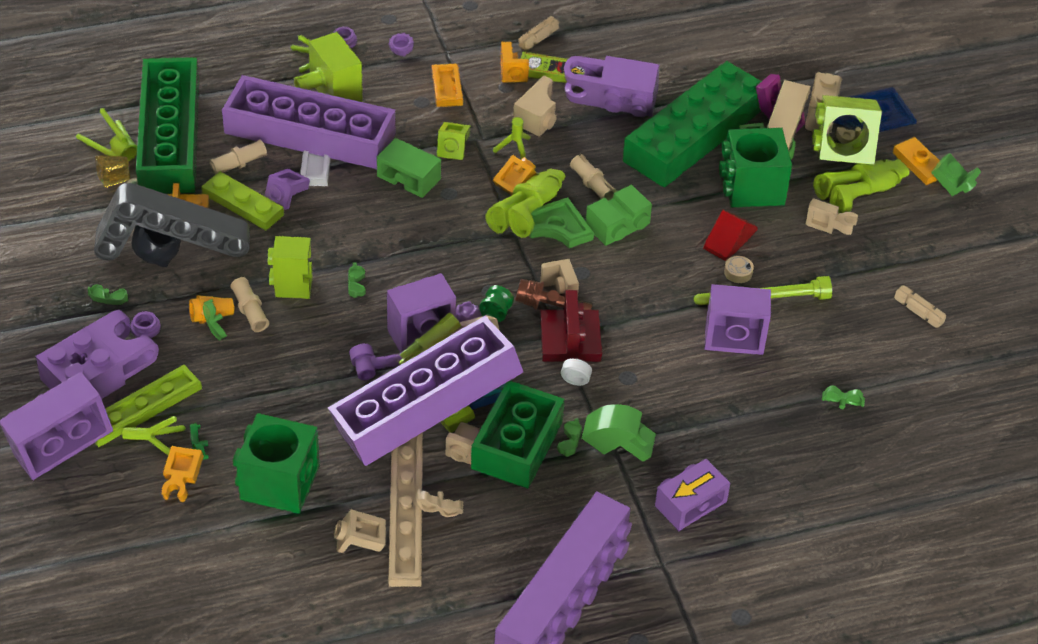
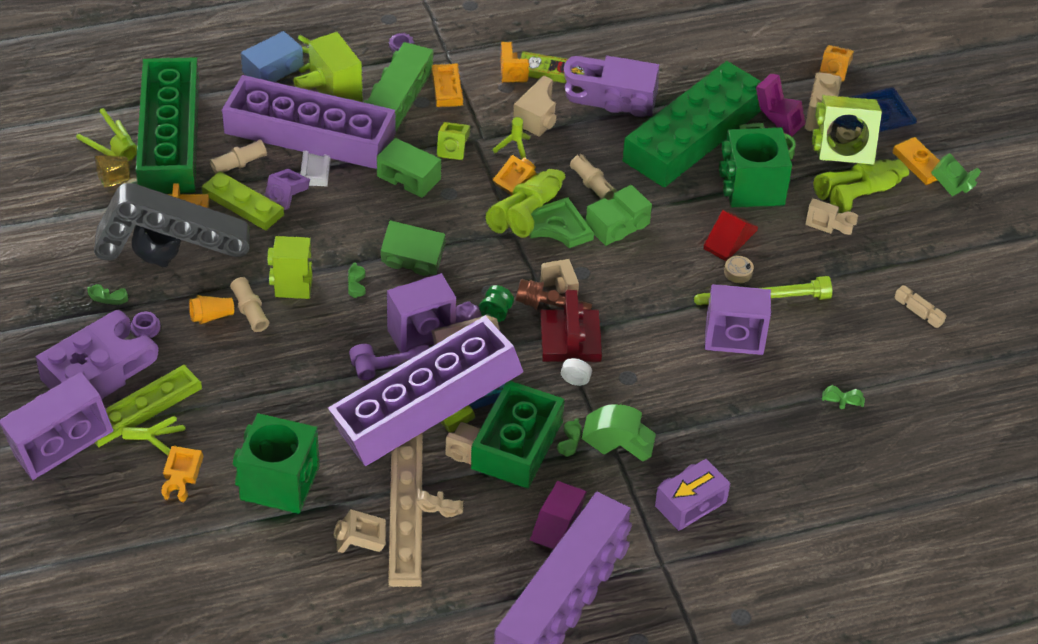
green piece [190,423,209,460] -> none
bright green piece [203,299,227,340] -> none
medium lavender plate [333,27,357,48] -> none
lime piece [398,312,461,365] -> none
tan axle [518,16,559,51] -> none
tan tile [767,80,810,151] -> none
none -> medium blue brick [241,31,303,82]
none -> bright green brick [363,42,433,131]
none -> bright green brick [381,220,445,276]
none -> magenta slope [530,481,588,549]
none -> light orange bracket [820,45,854,82]

